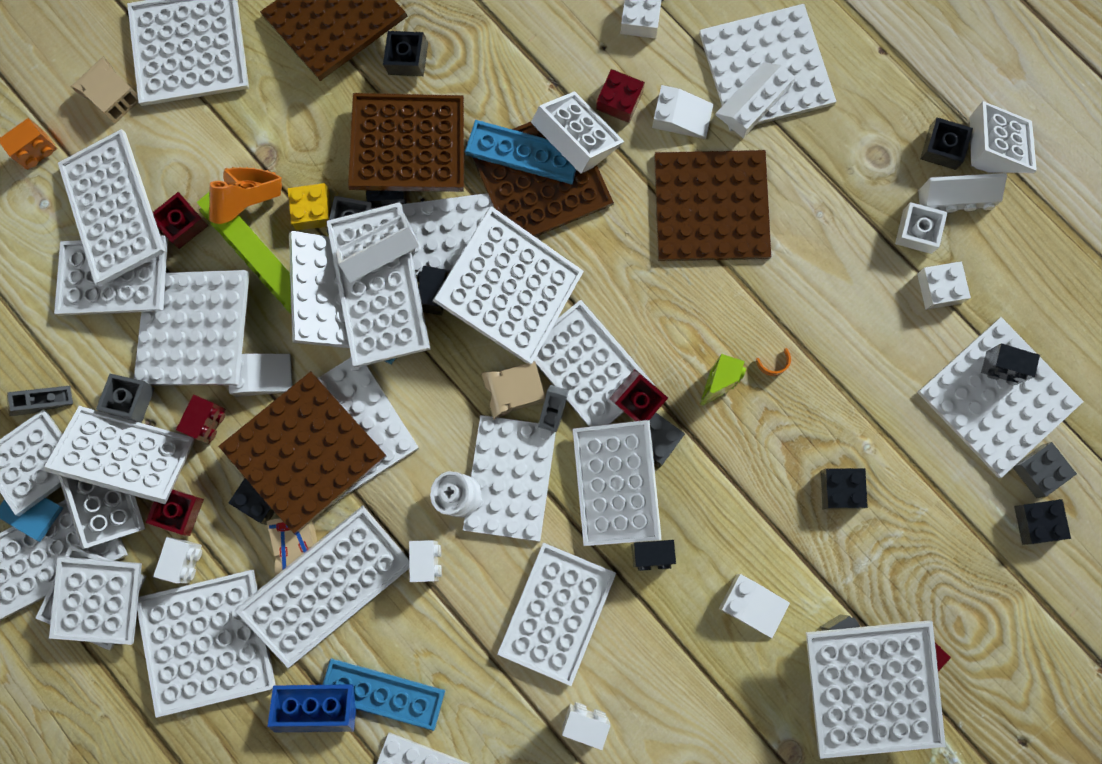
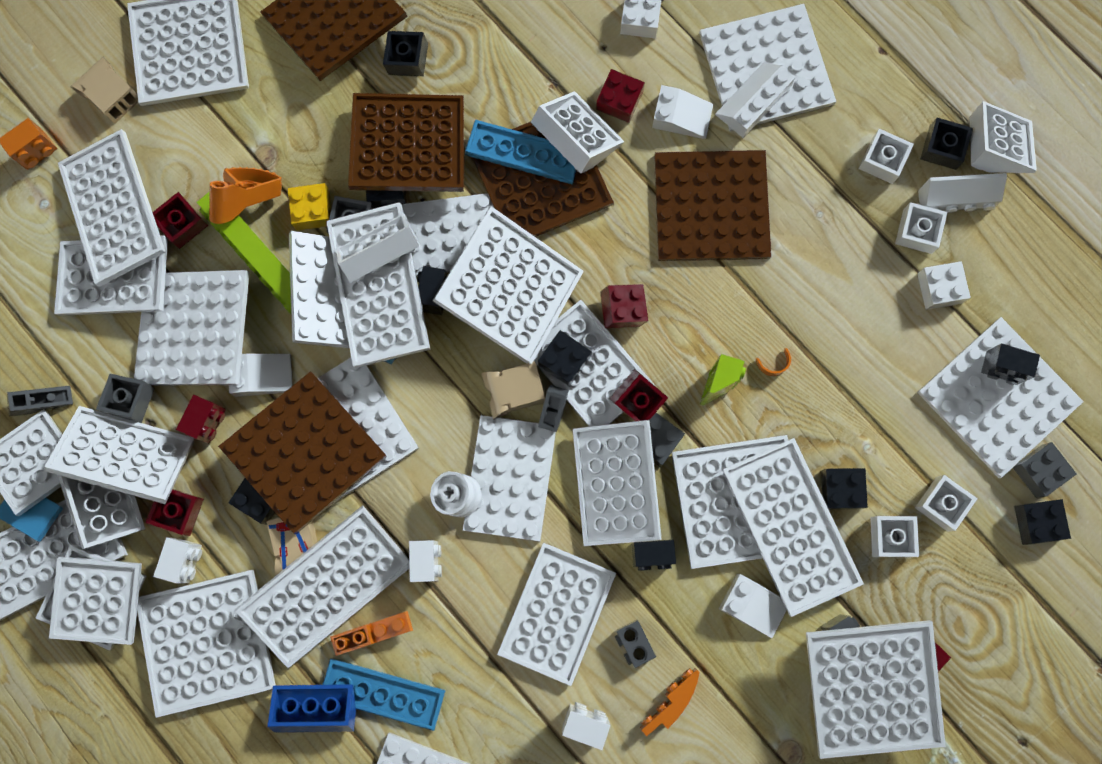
none -> orange slope [330,611,413,656]
none -> black brick [538,330,592,387]
none -> dark red brick [600,284,649,329]
none -> dark grey brick [615,619,656,668]
none -> orange slope [640,668,700,736]
none -> white plate [672,435,788,569]
none -> white plate [722,438,864,617]
none -> white brick [858,129,914,184]
none -> white brick [871,516,919,557]
none -> white brick [915,475,977,532]

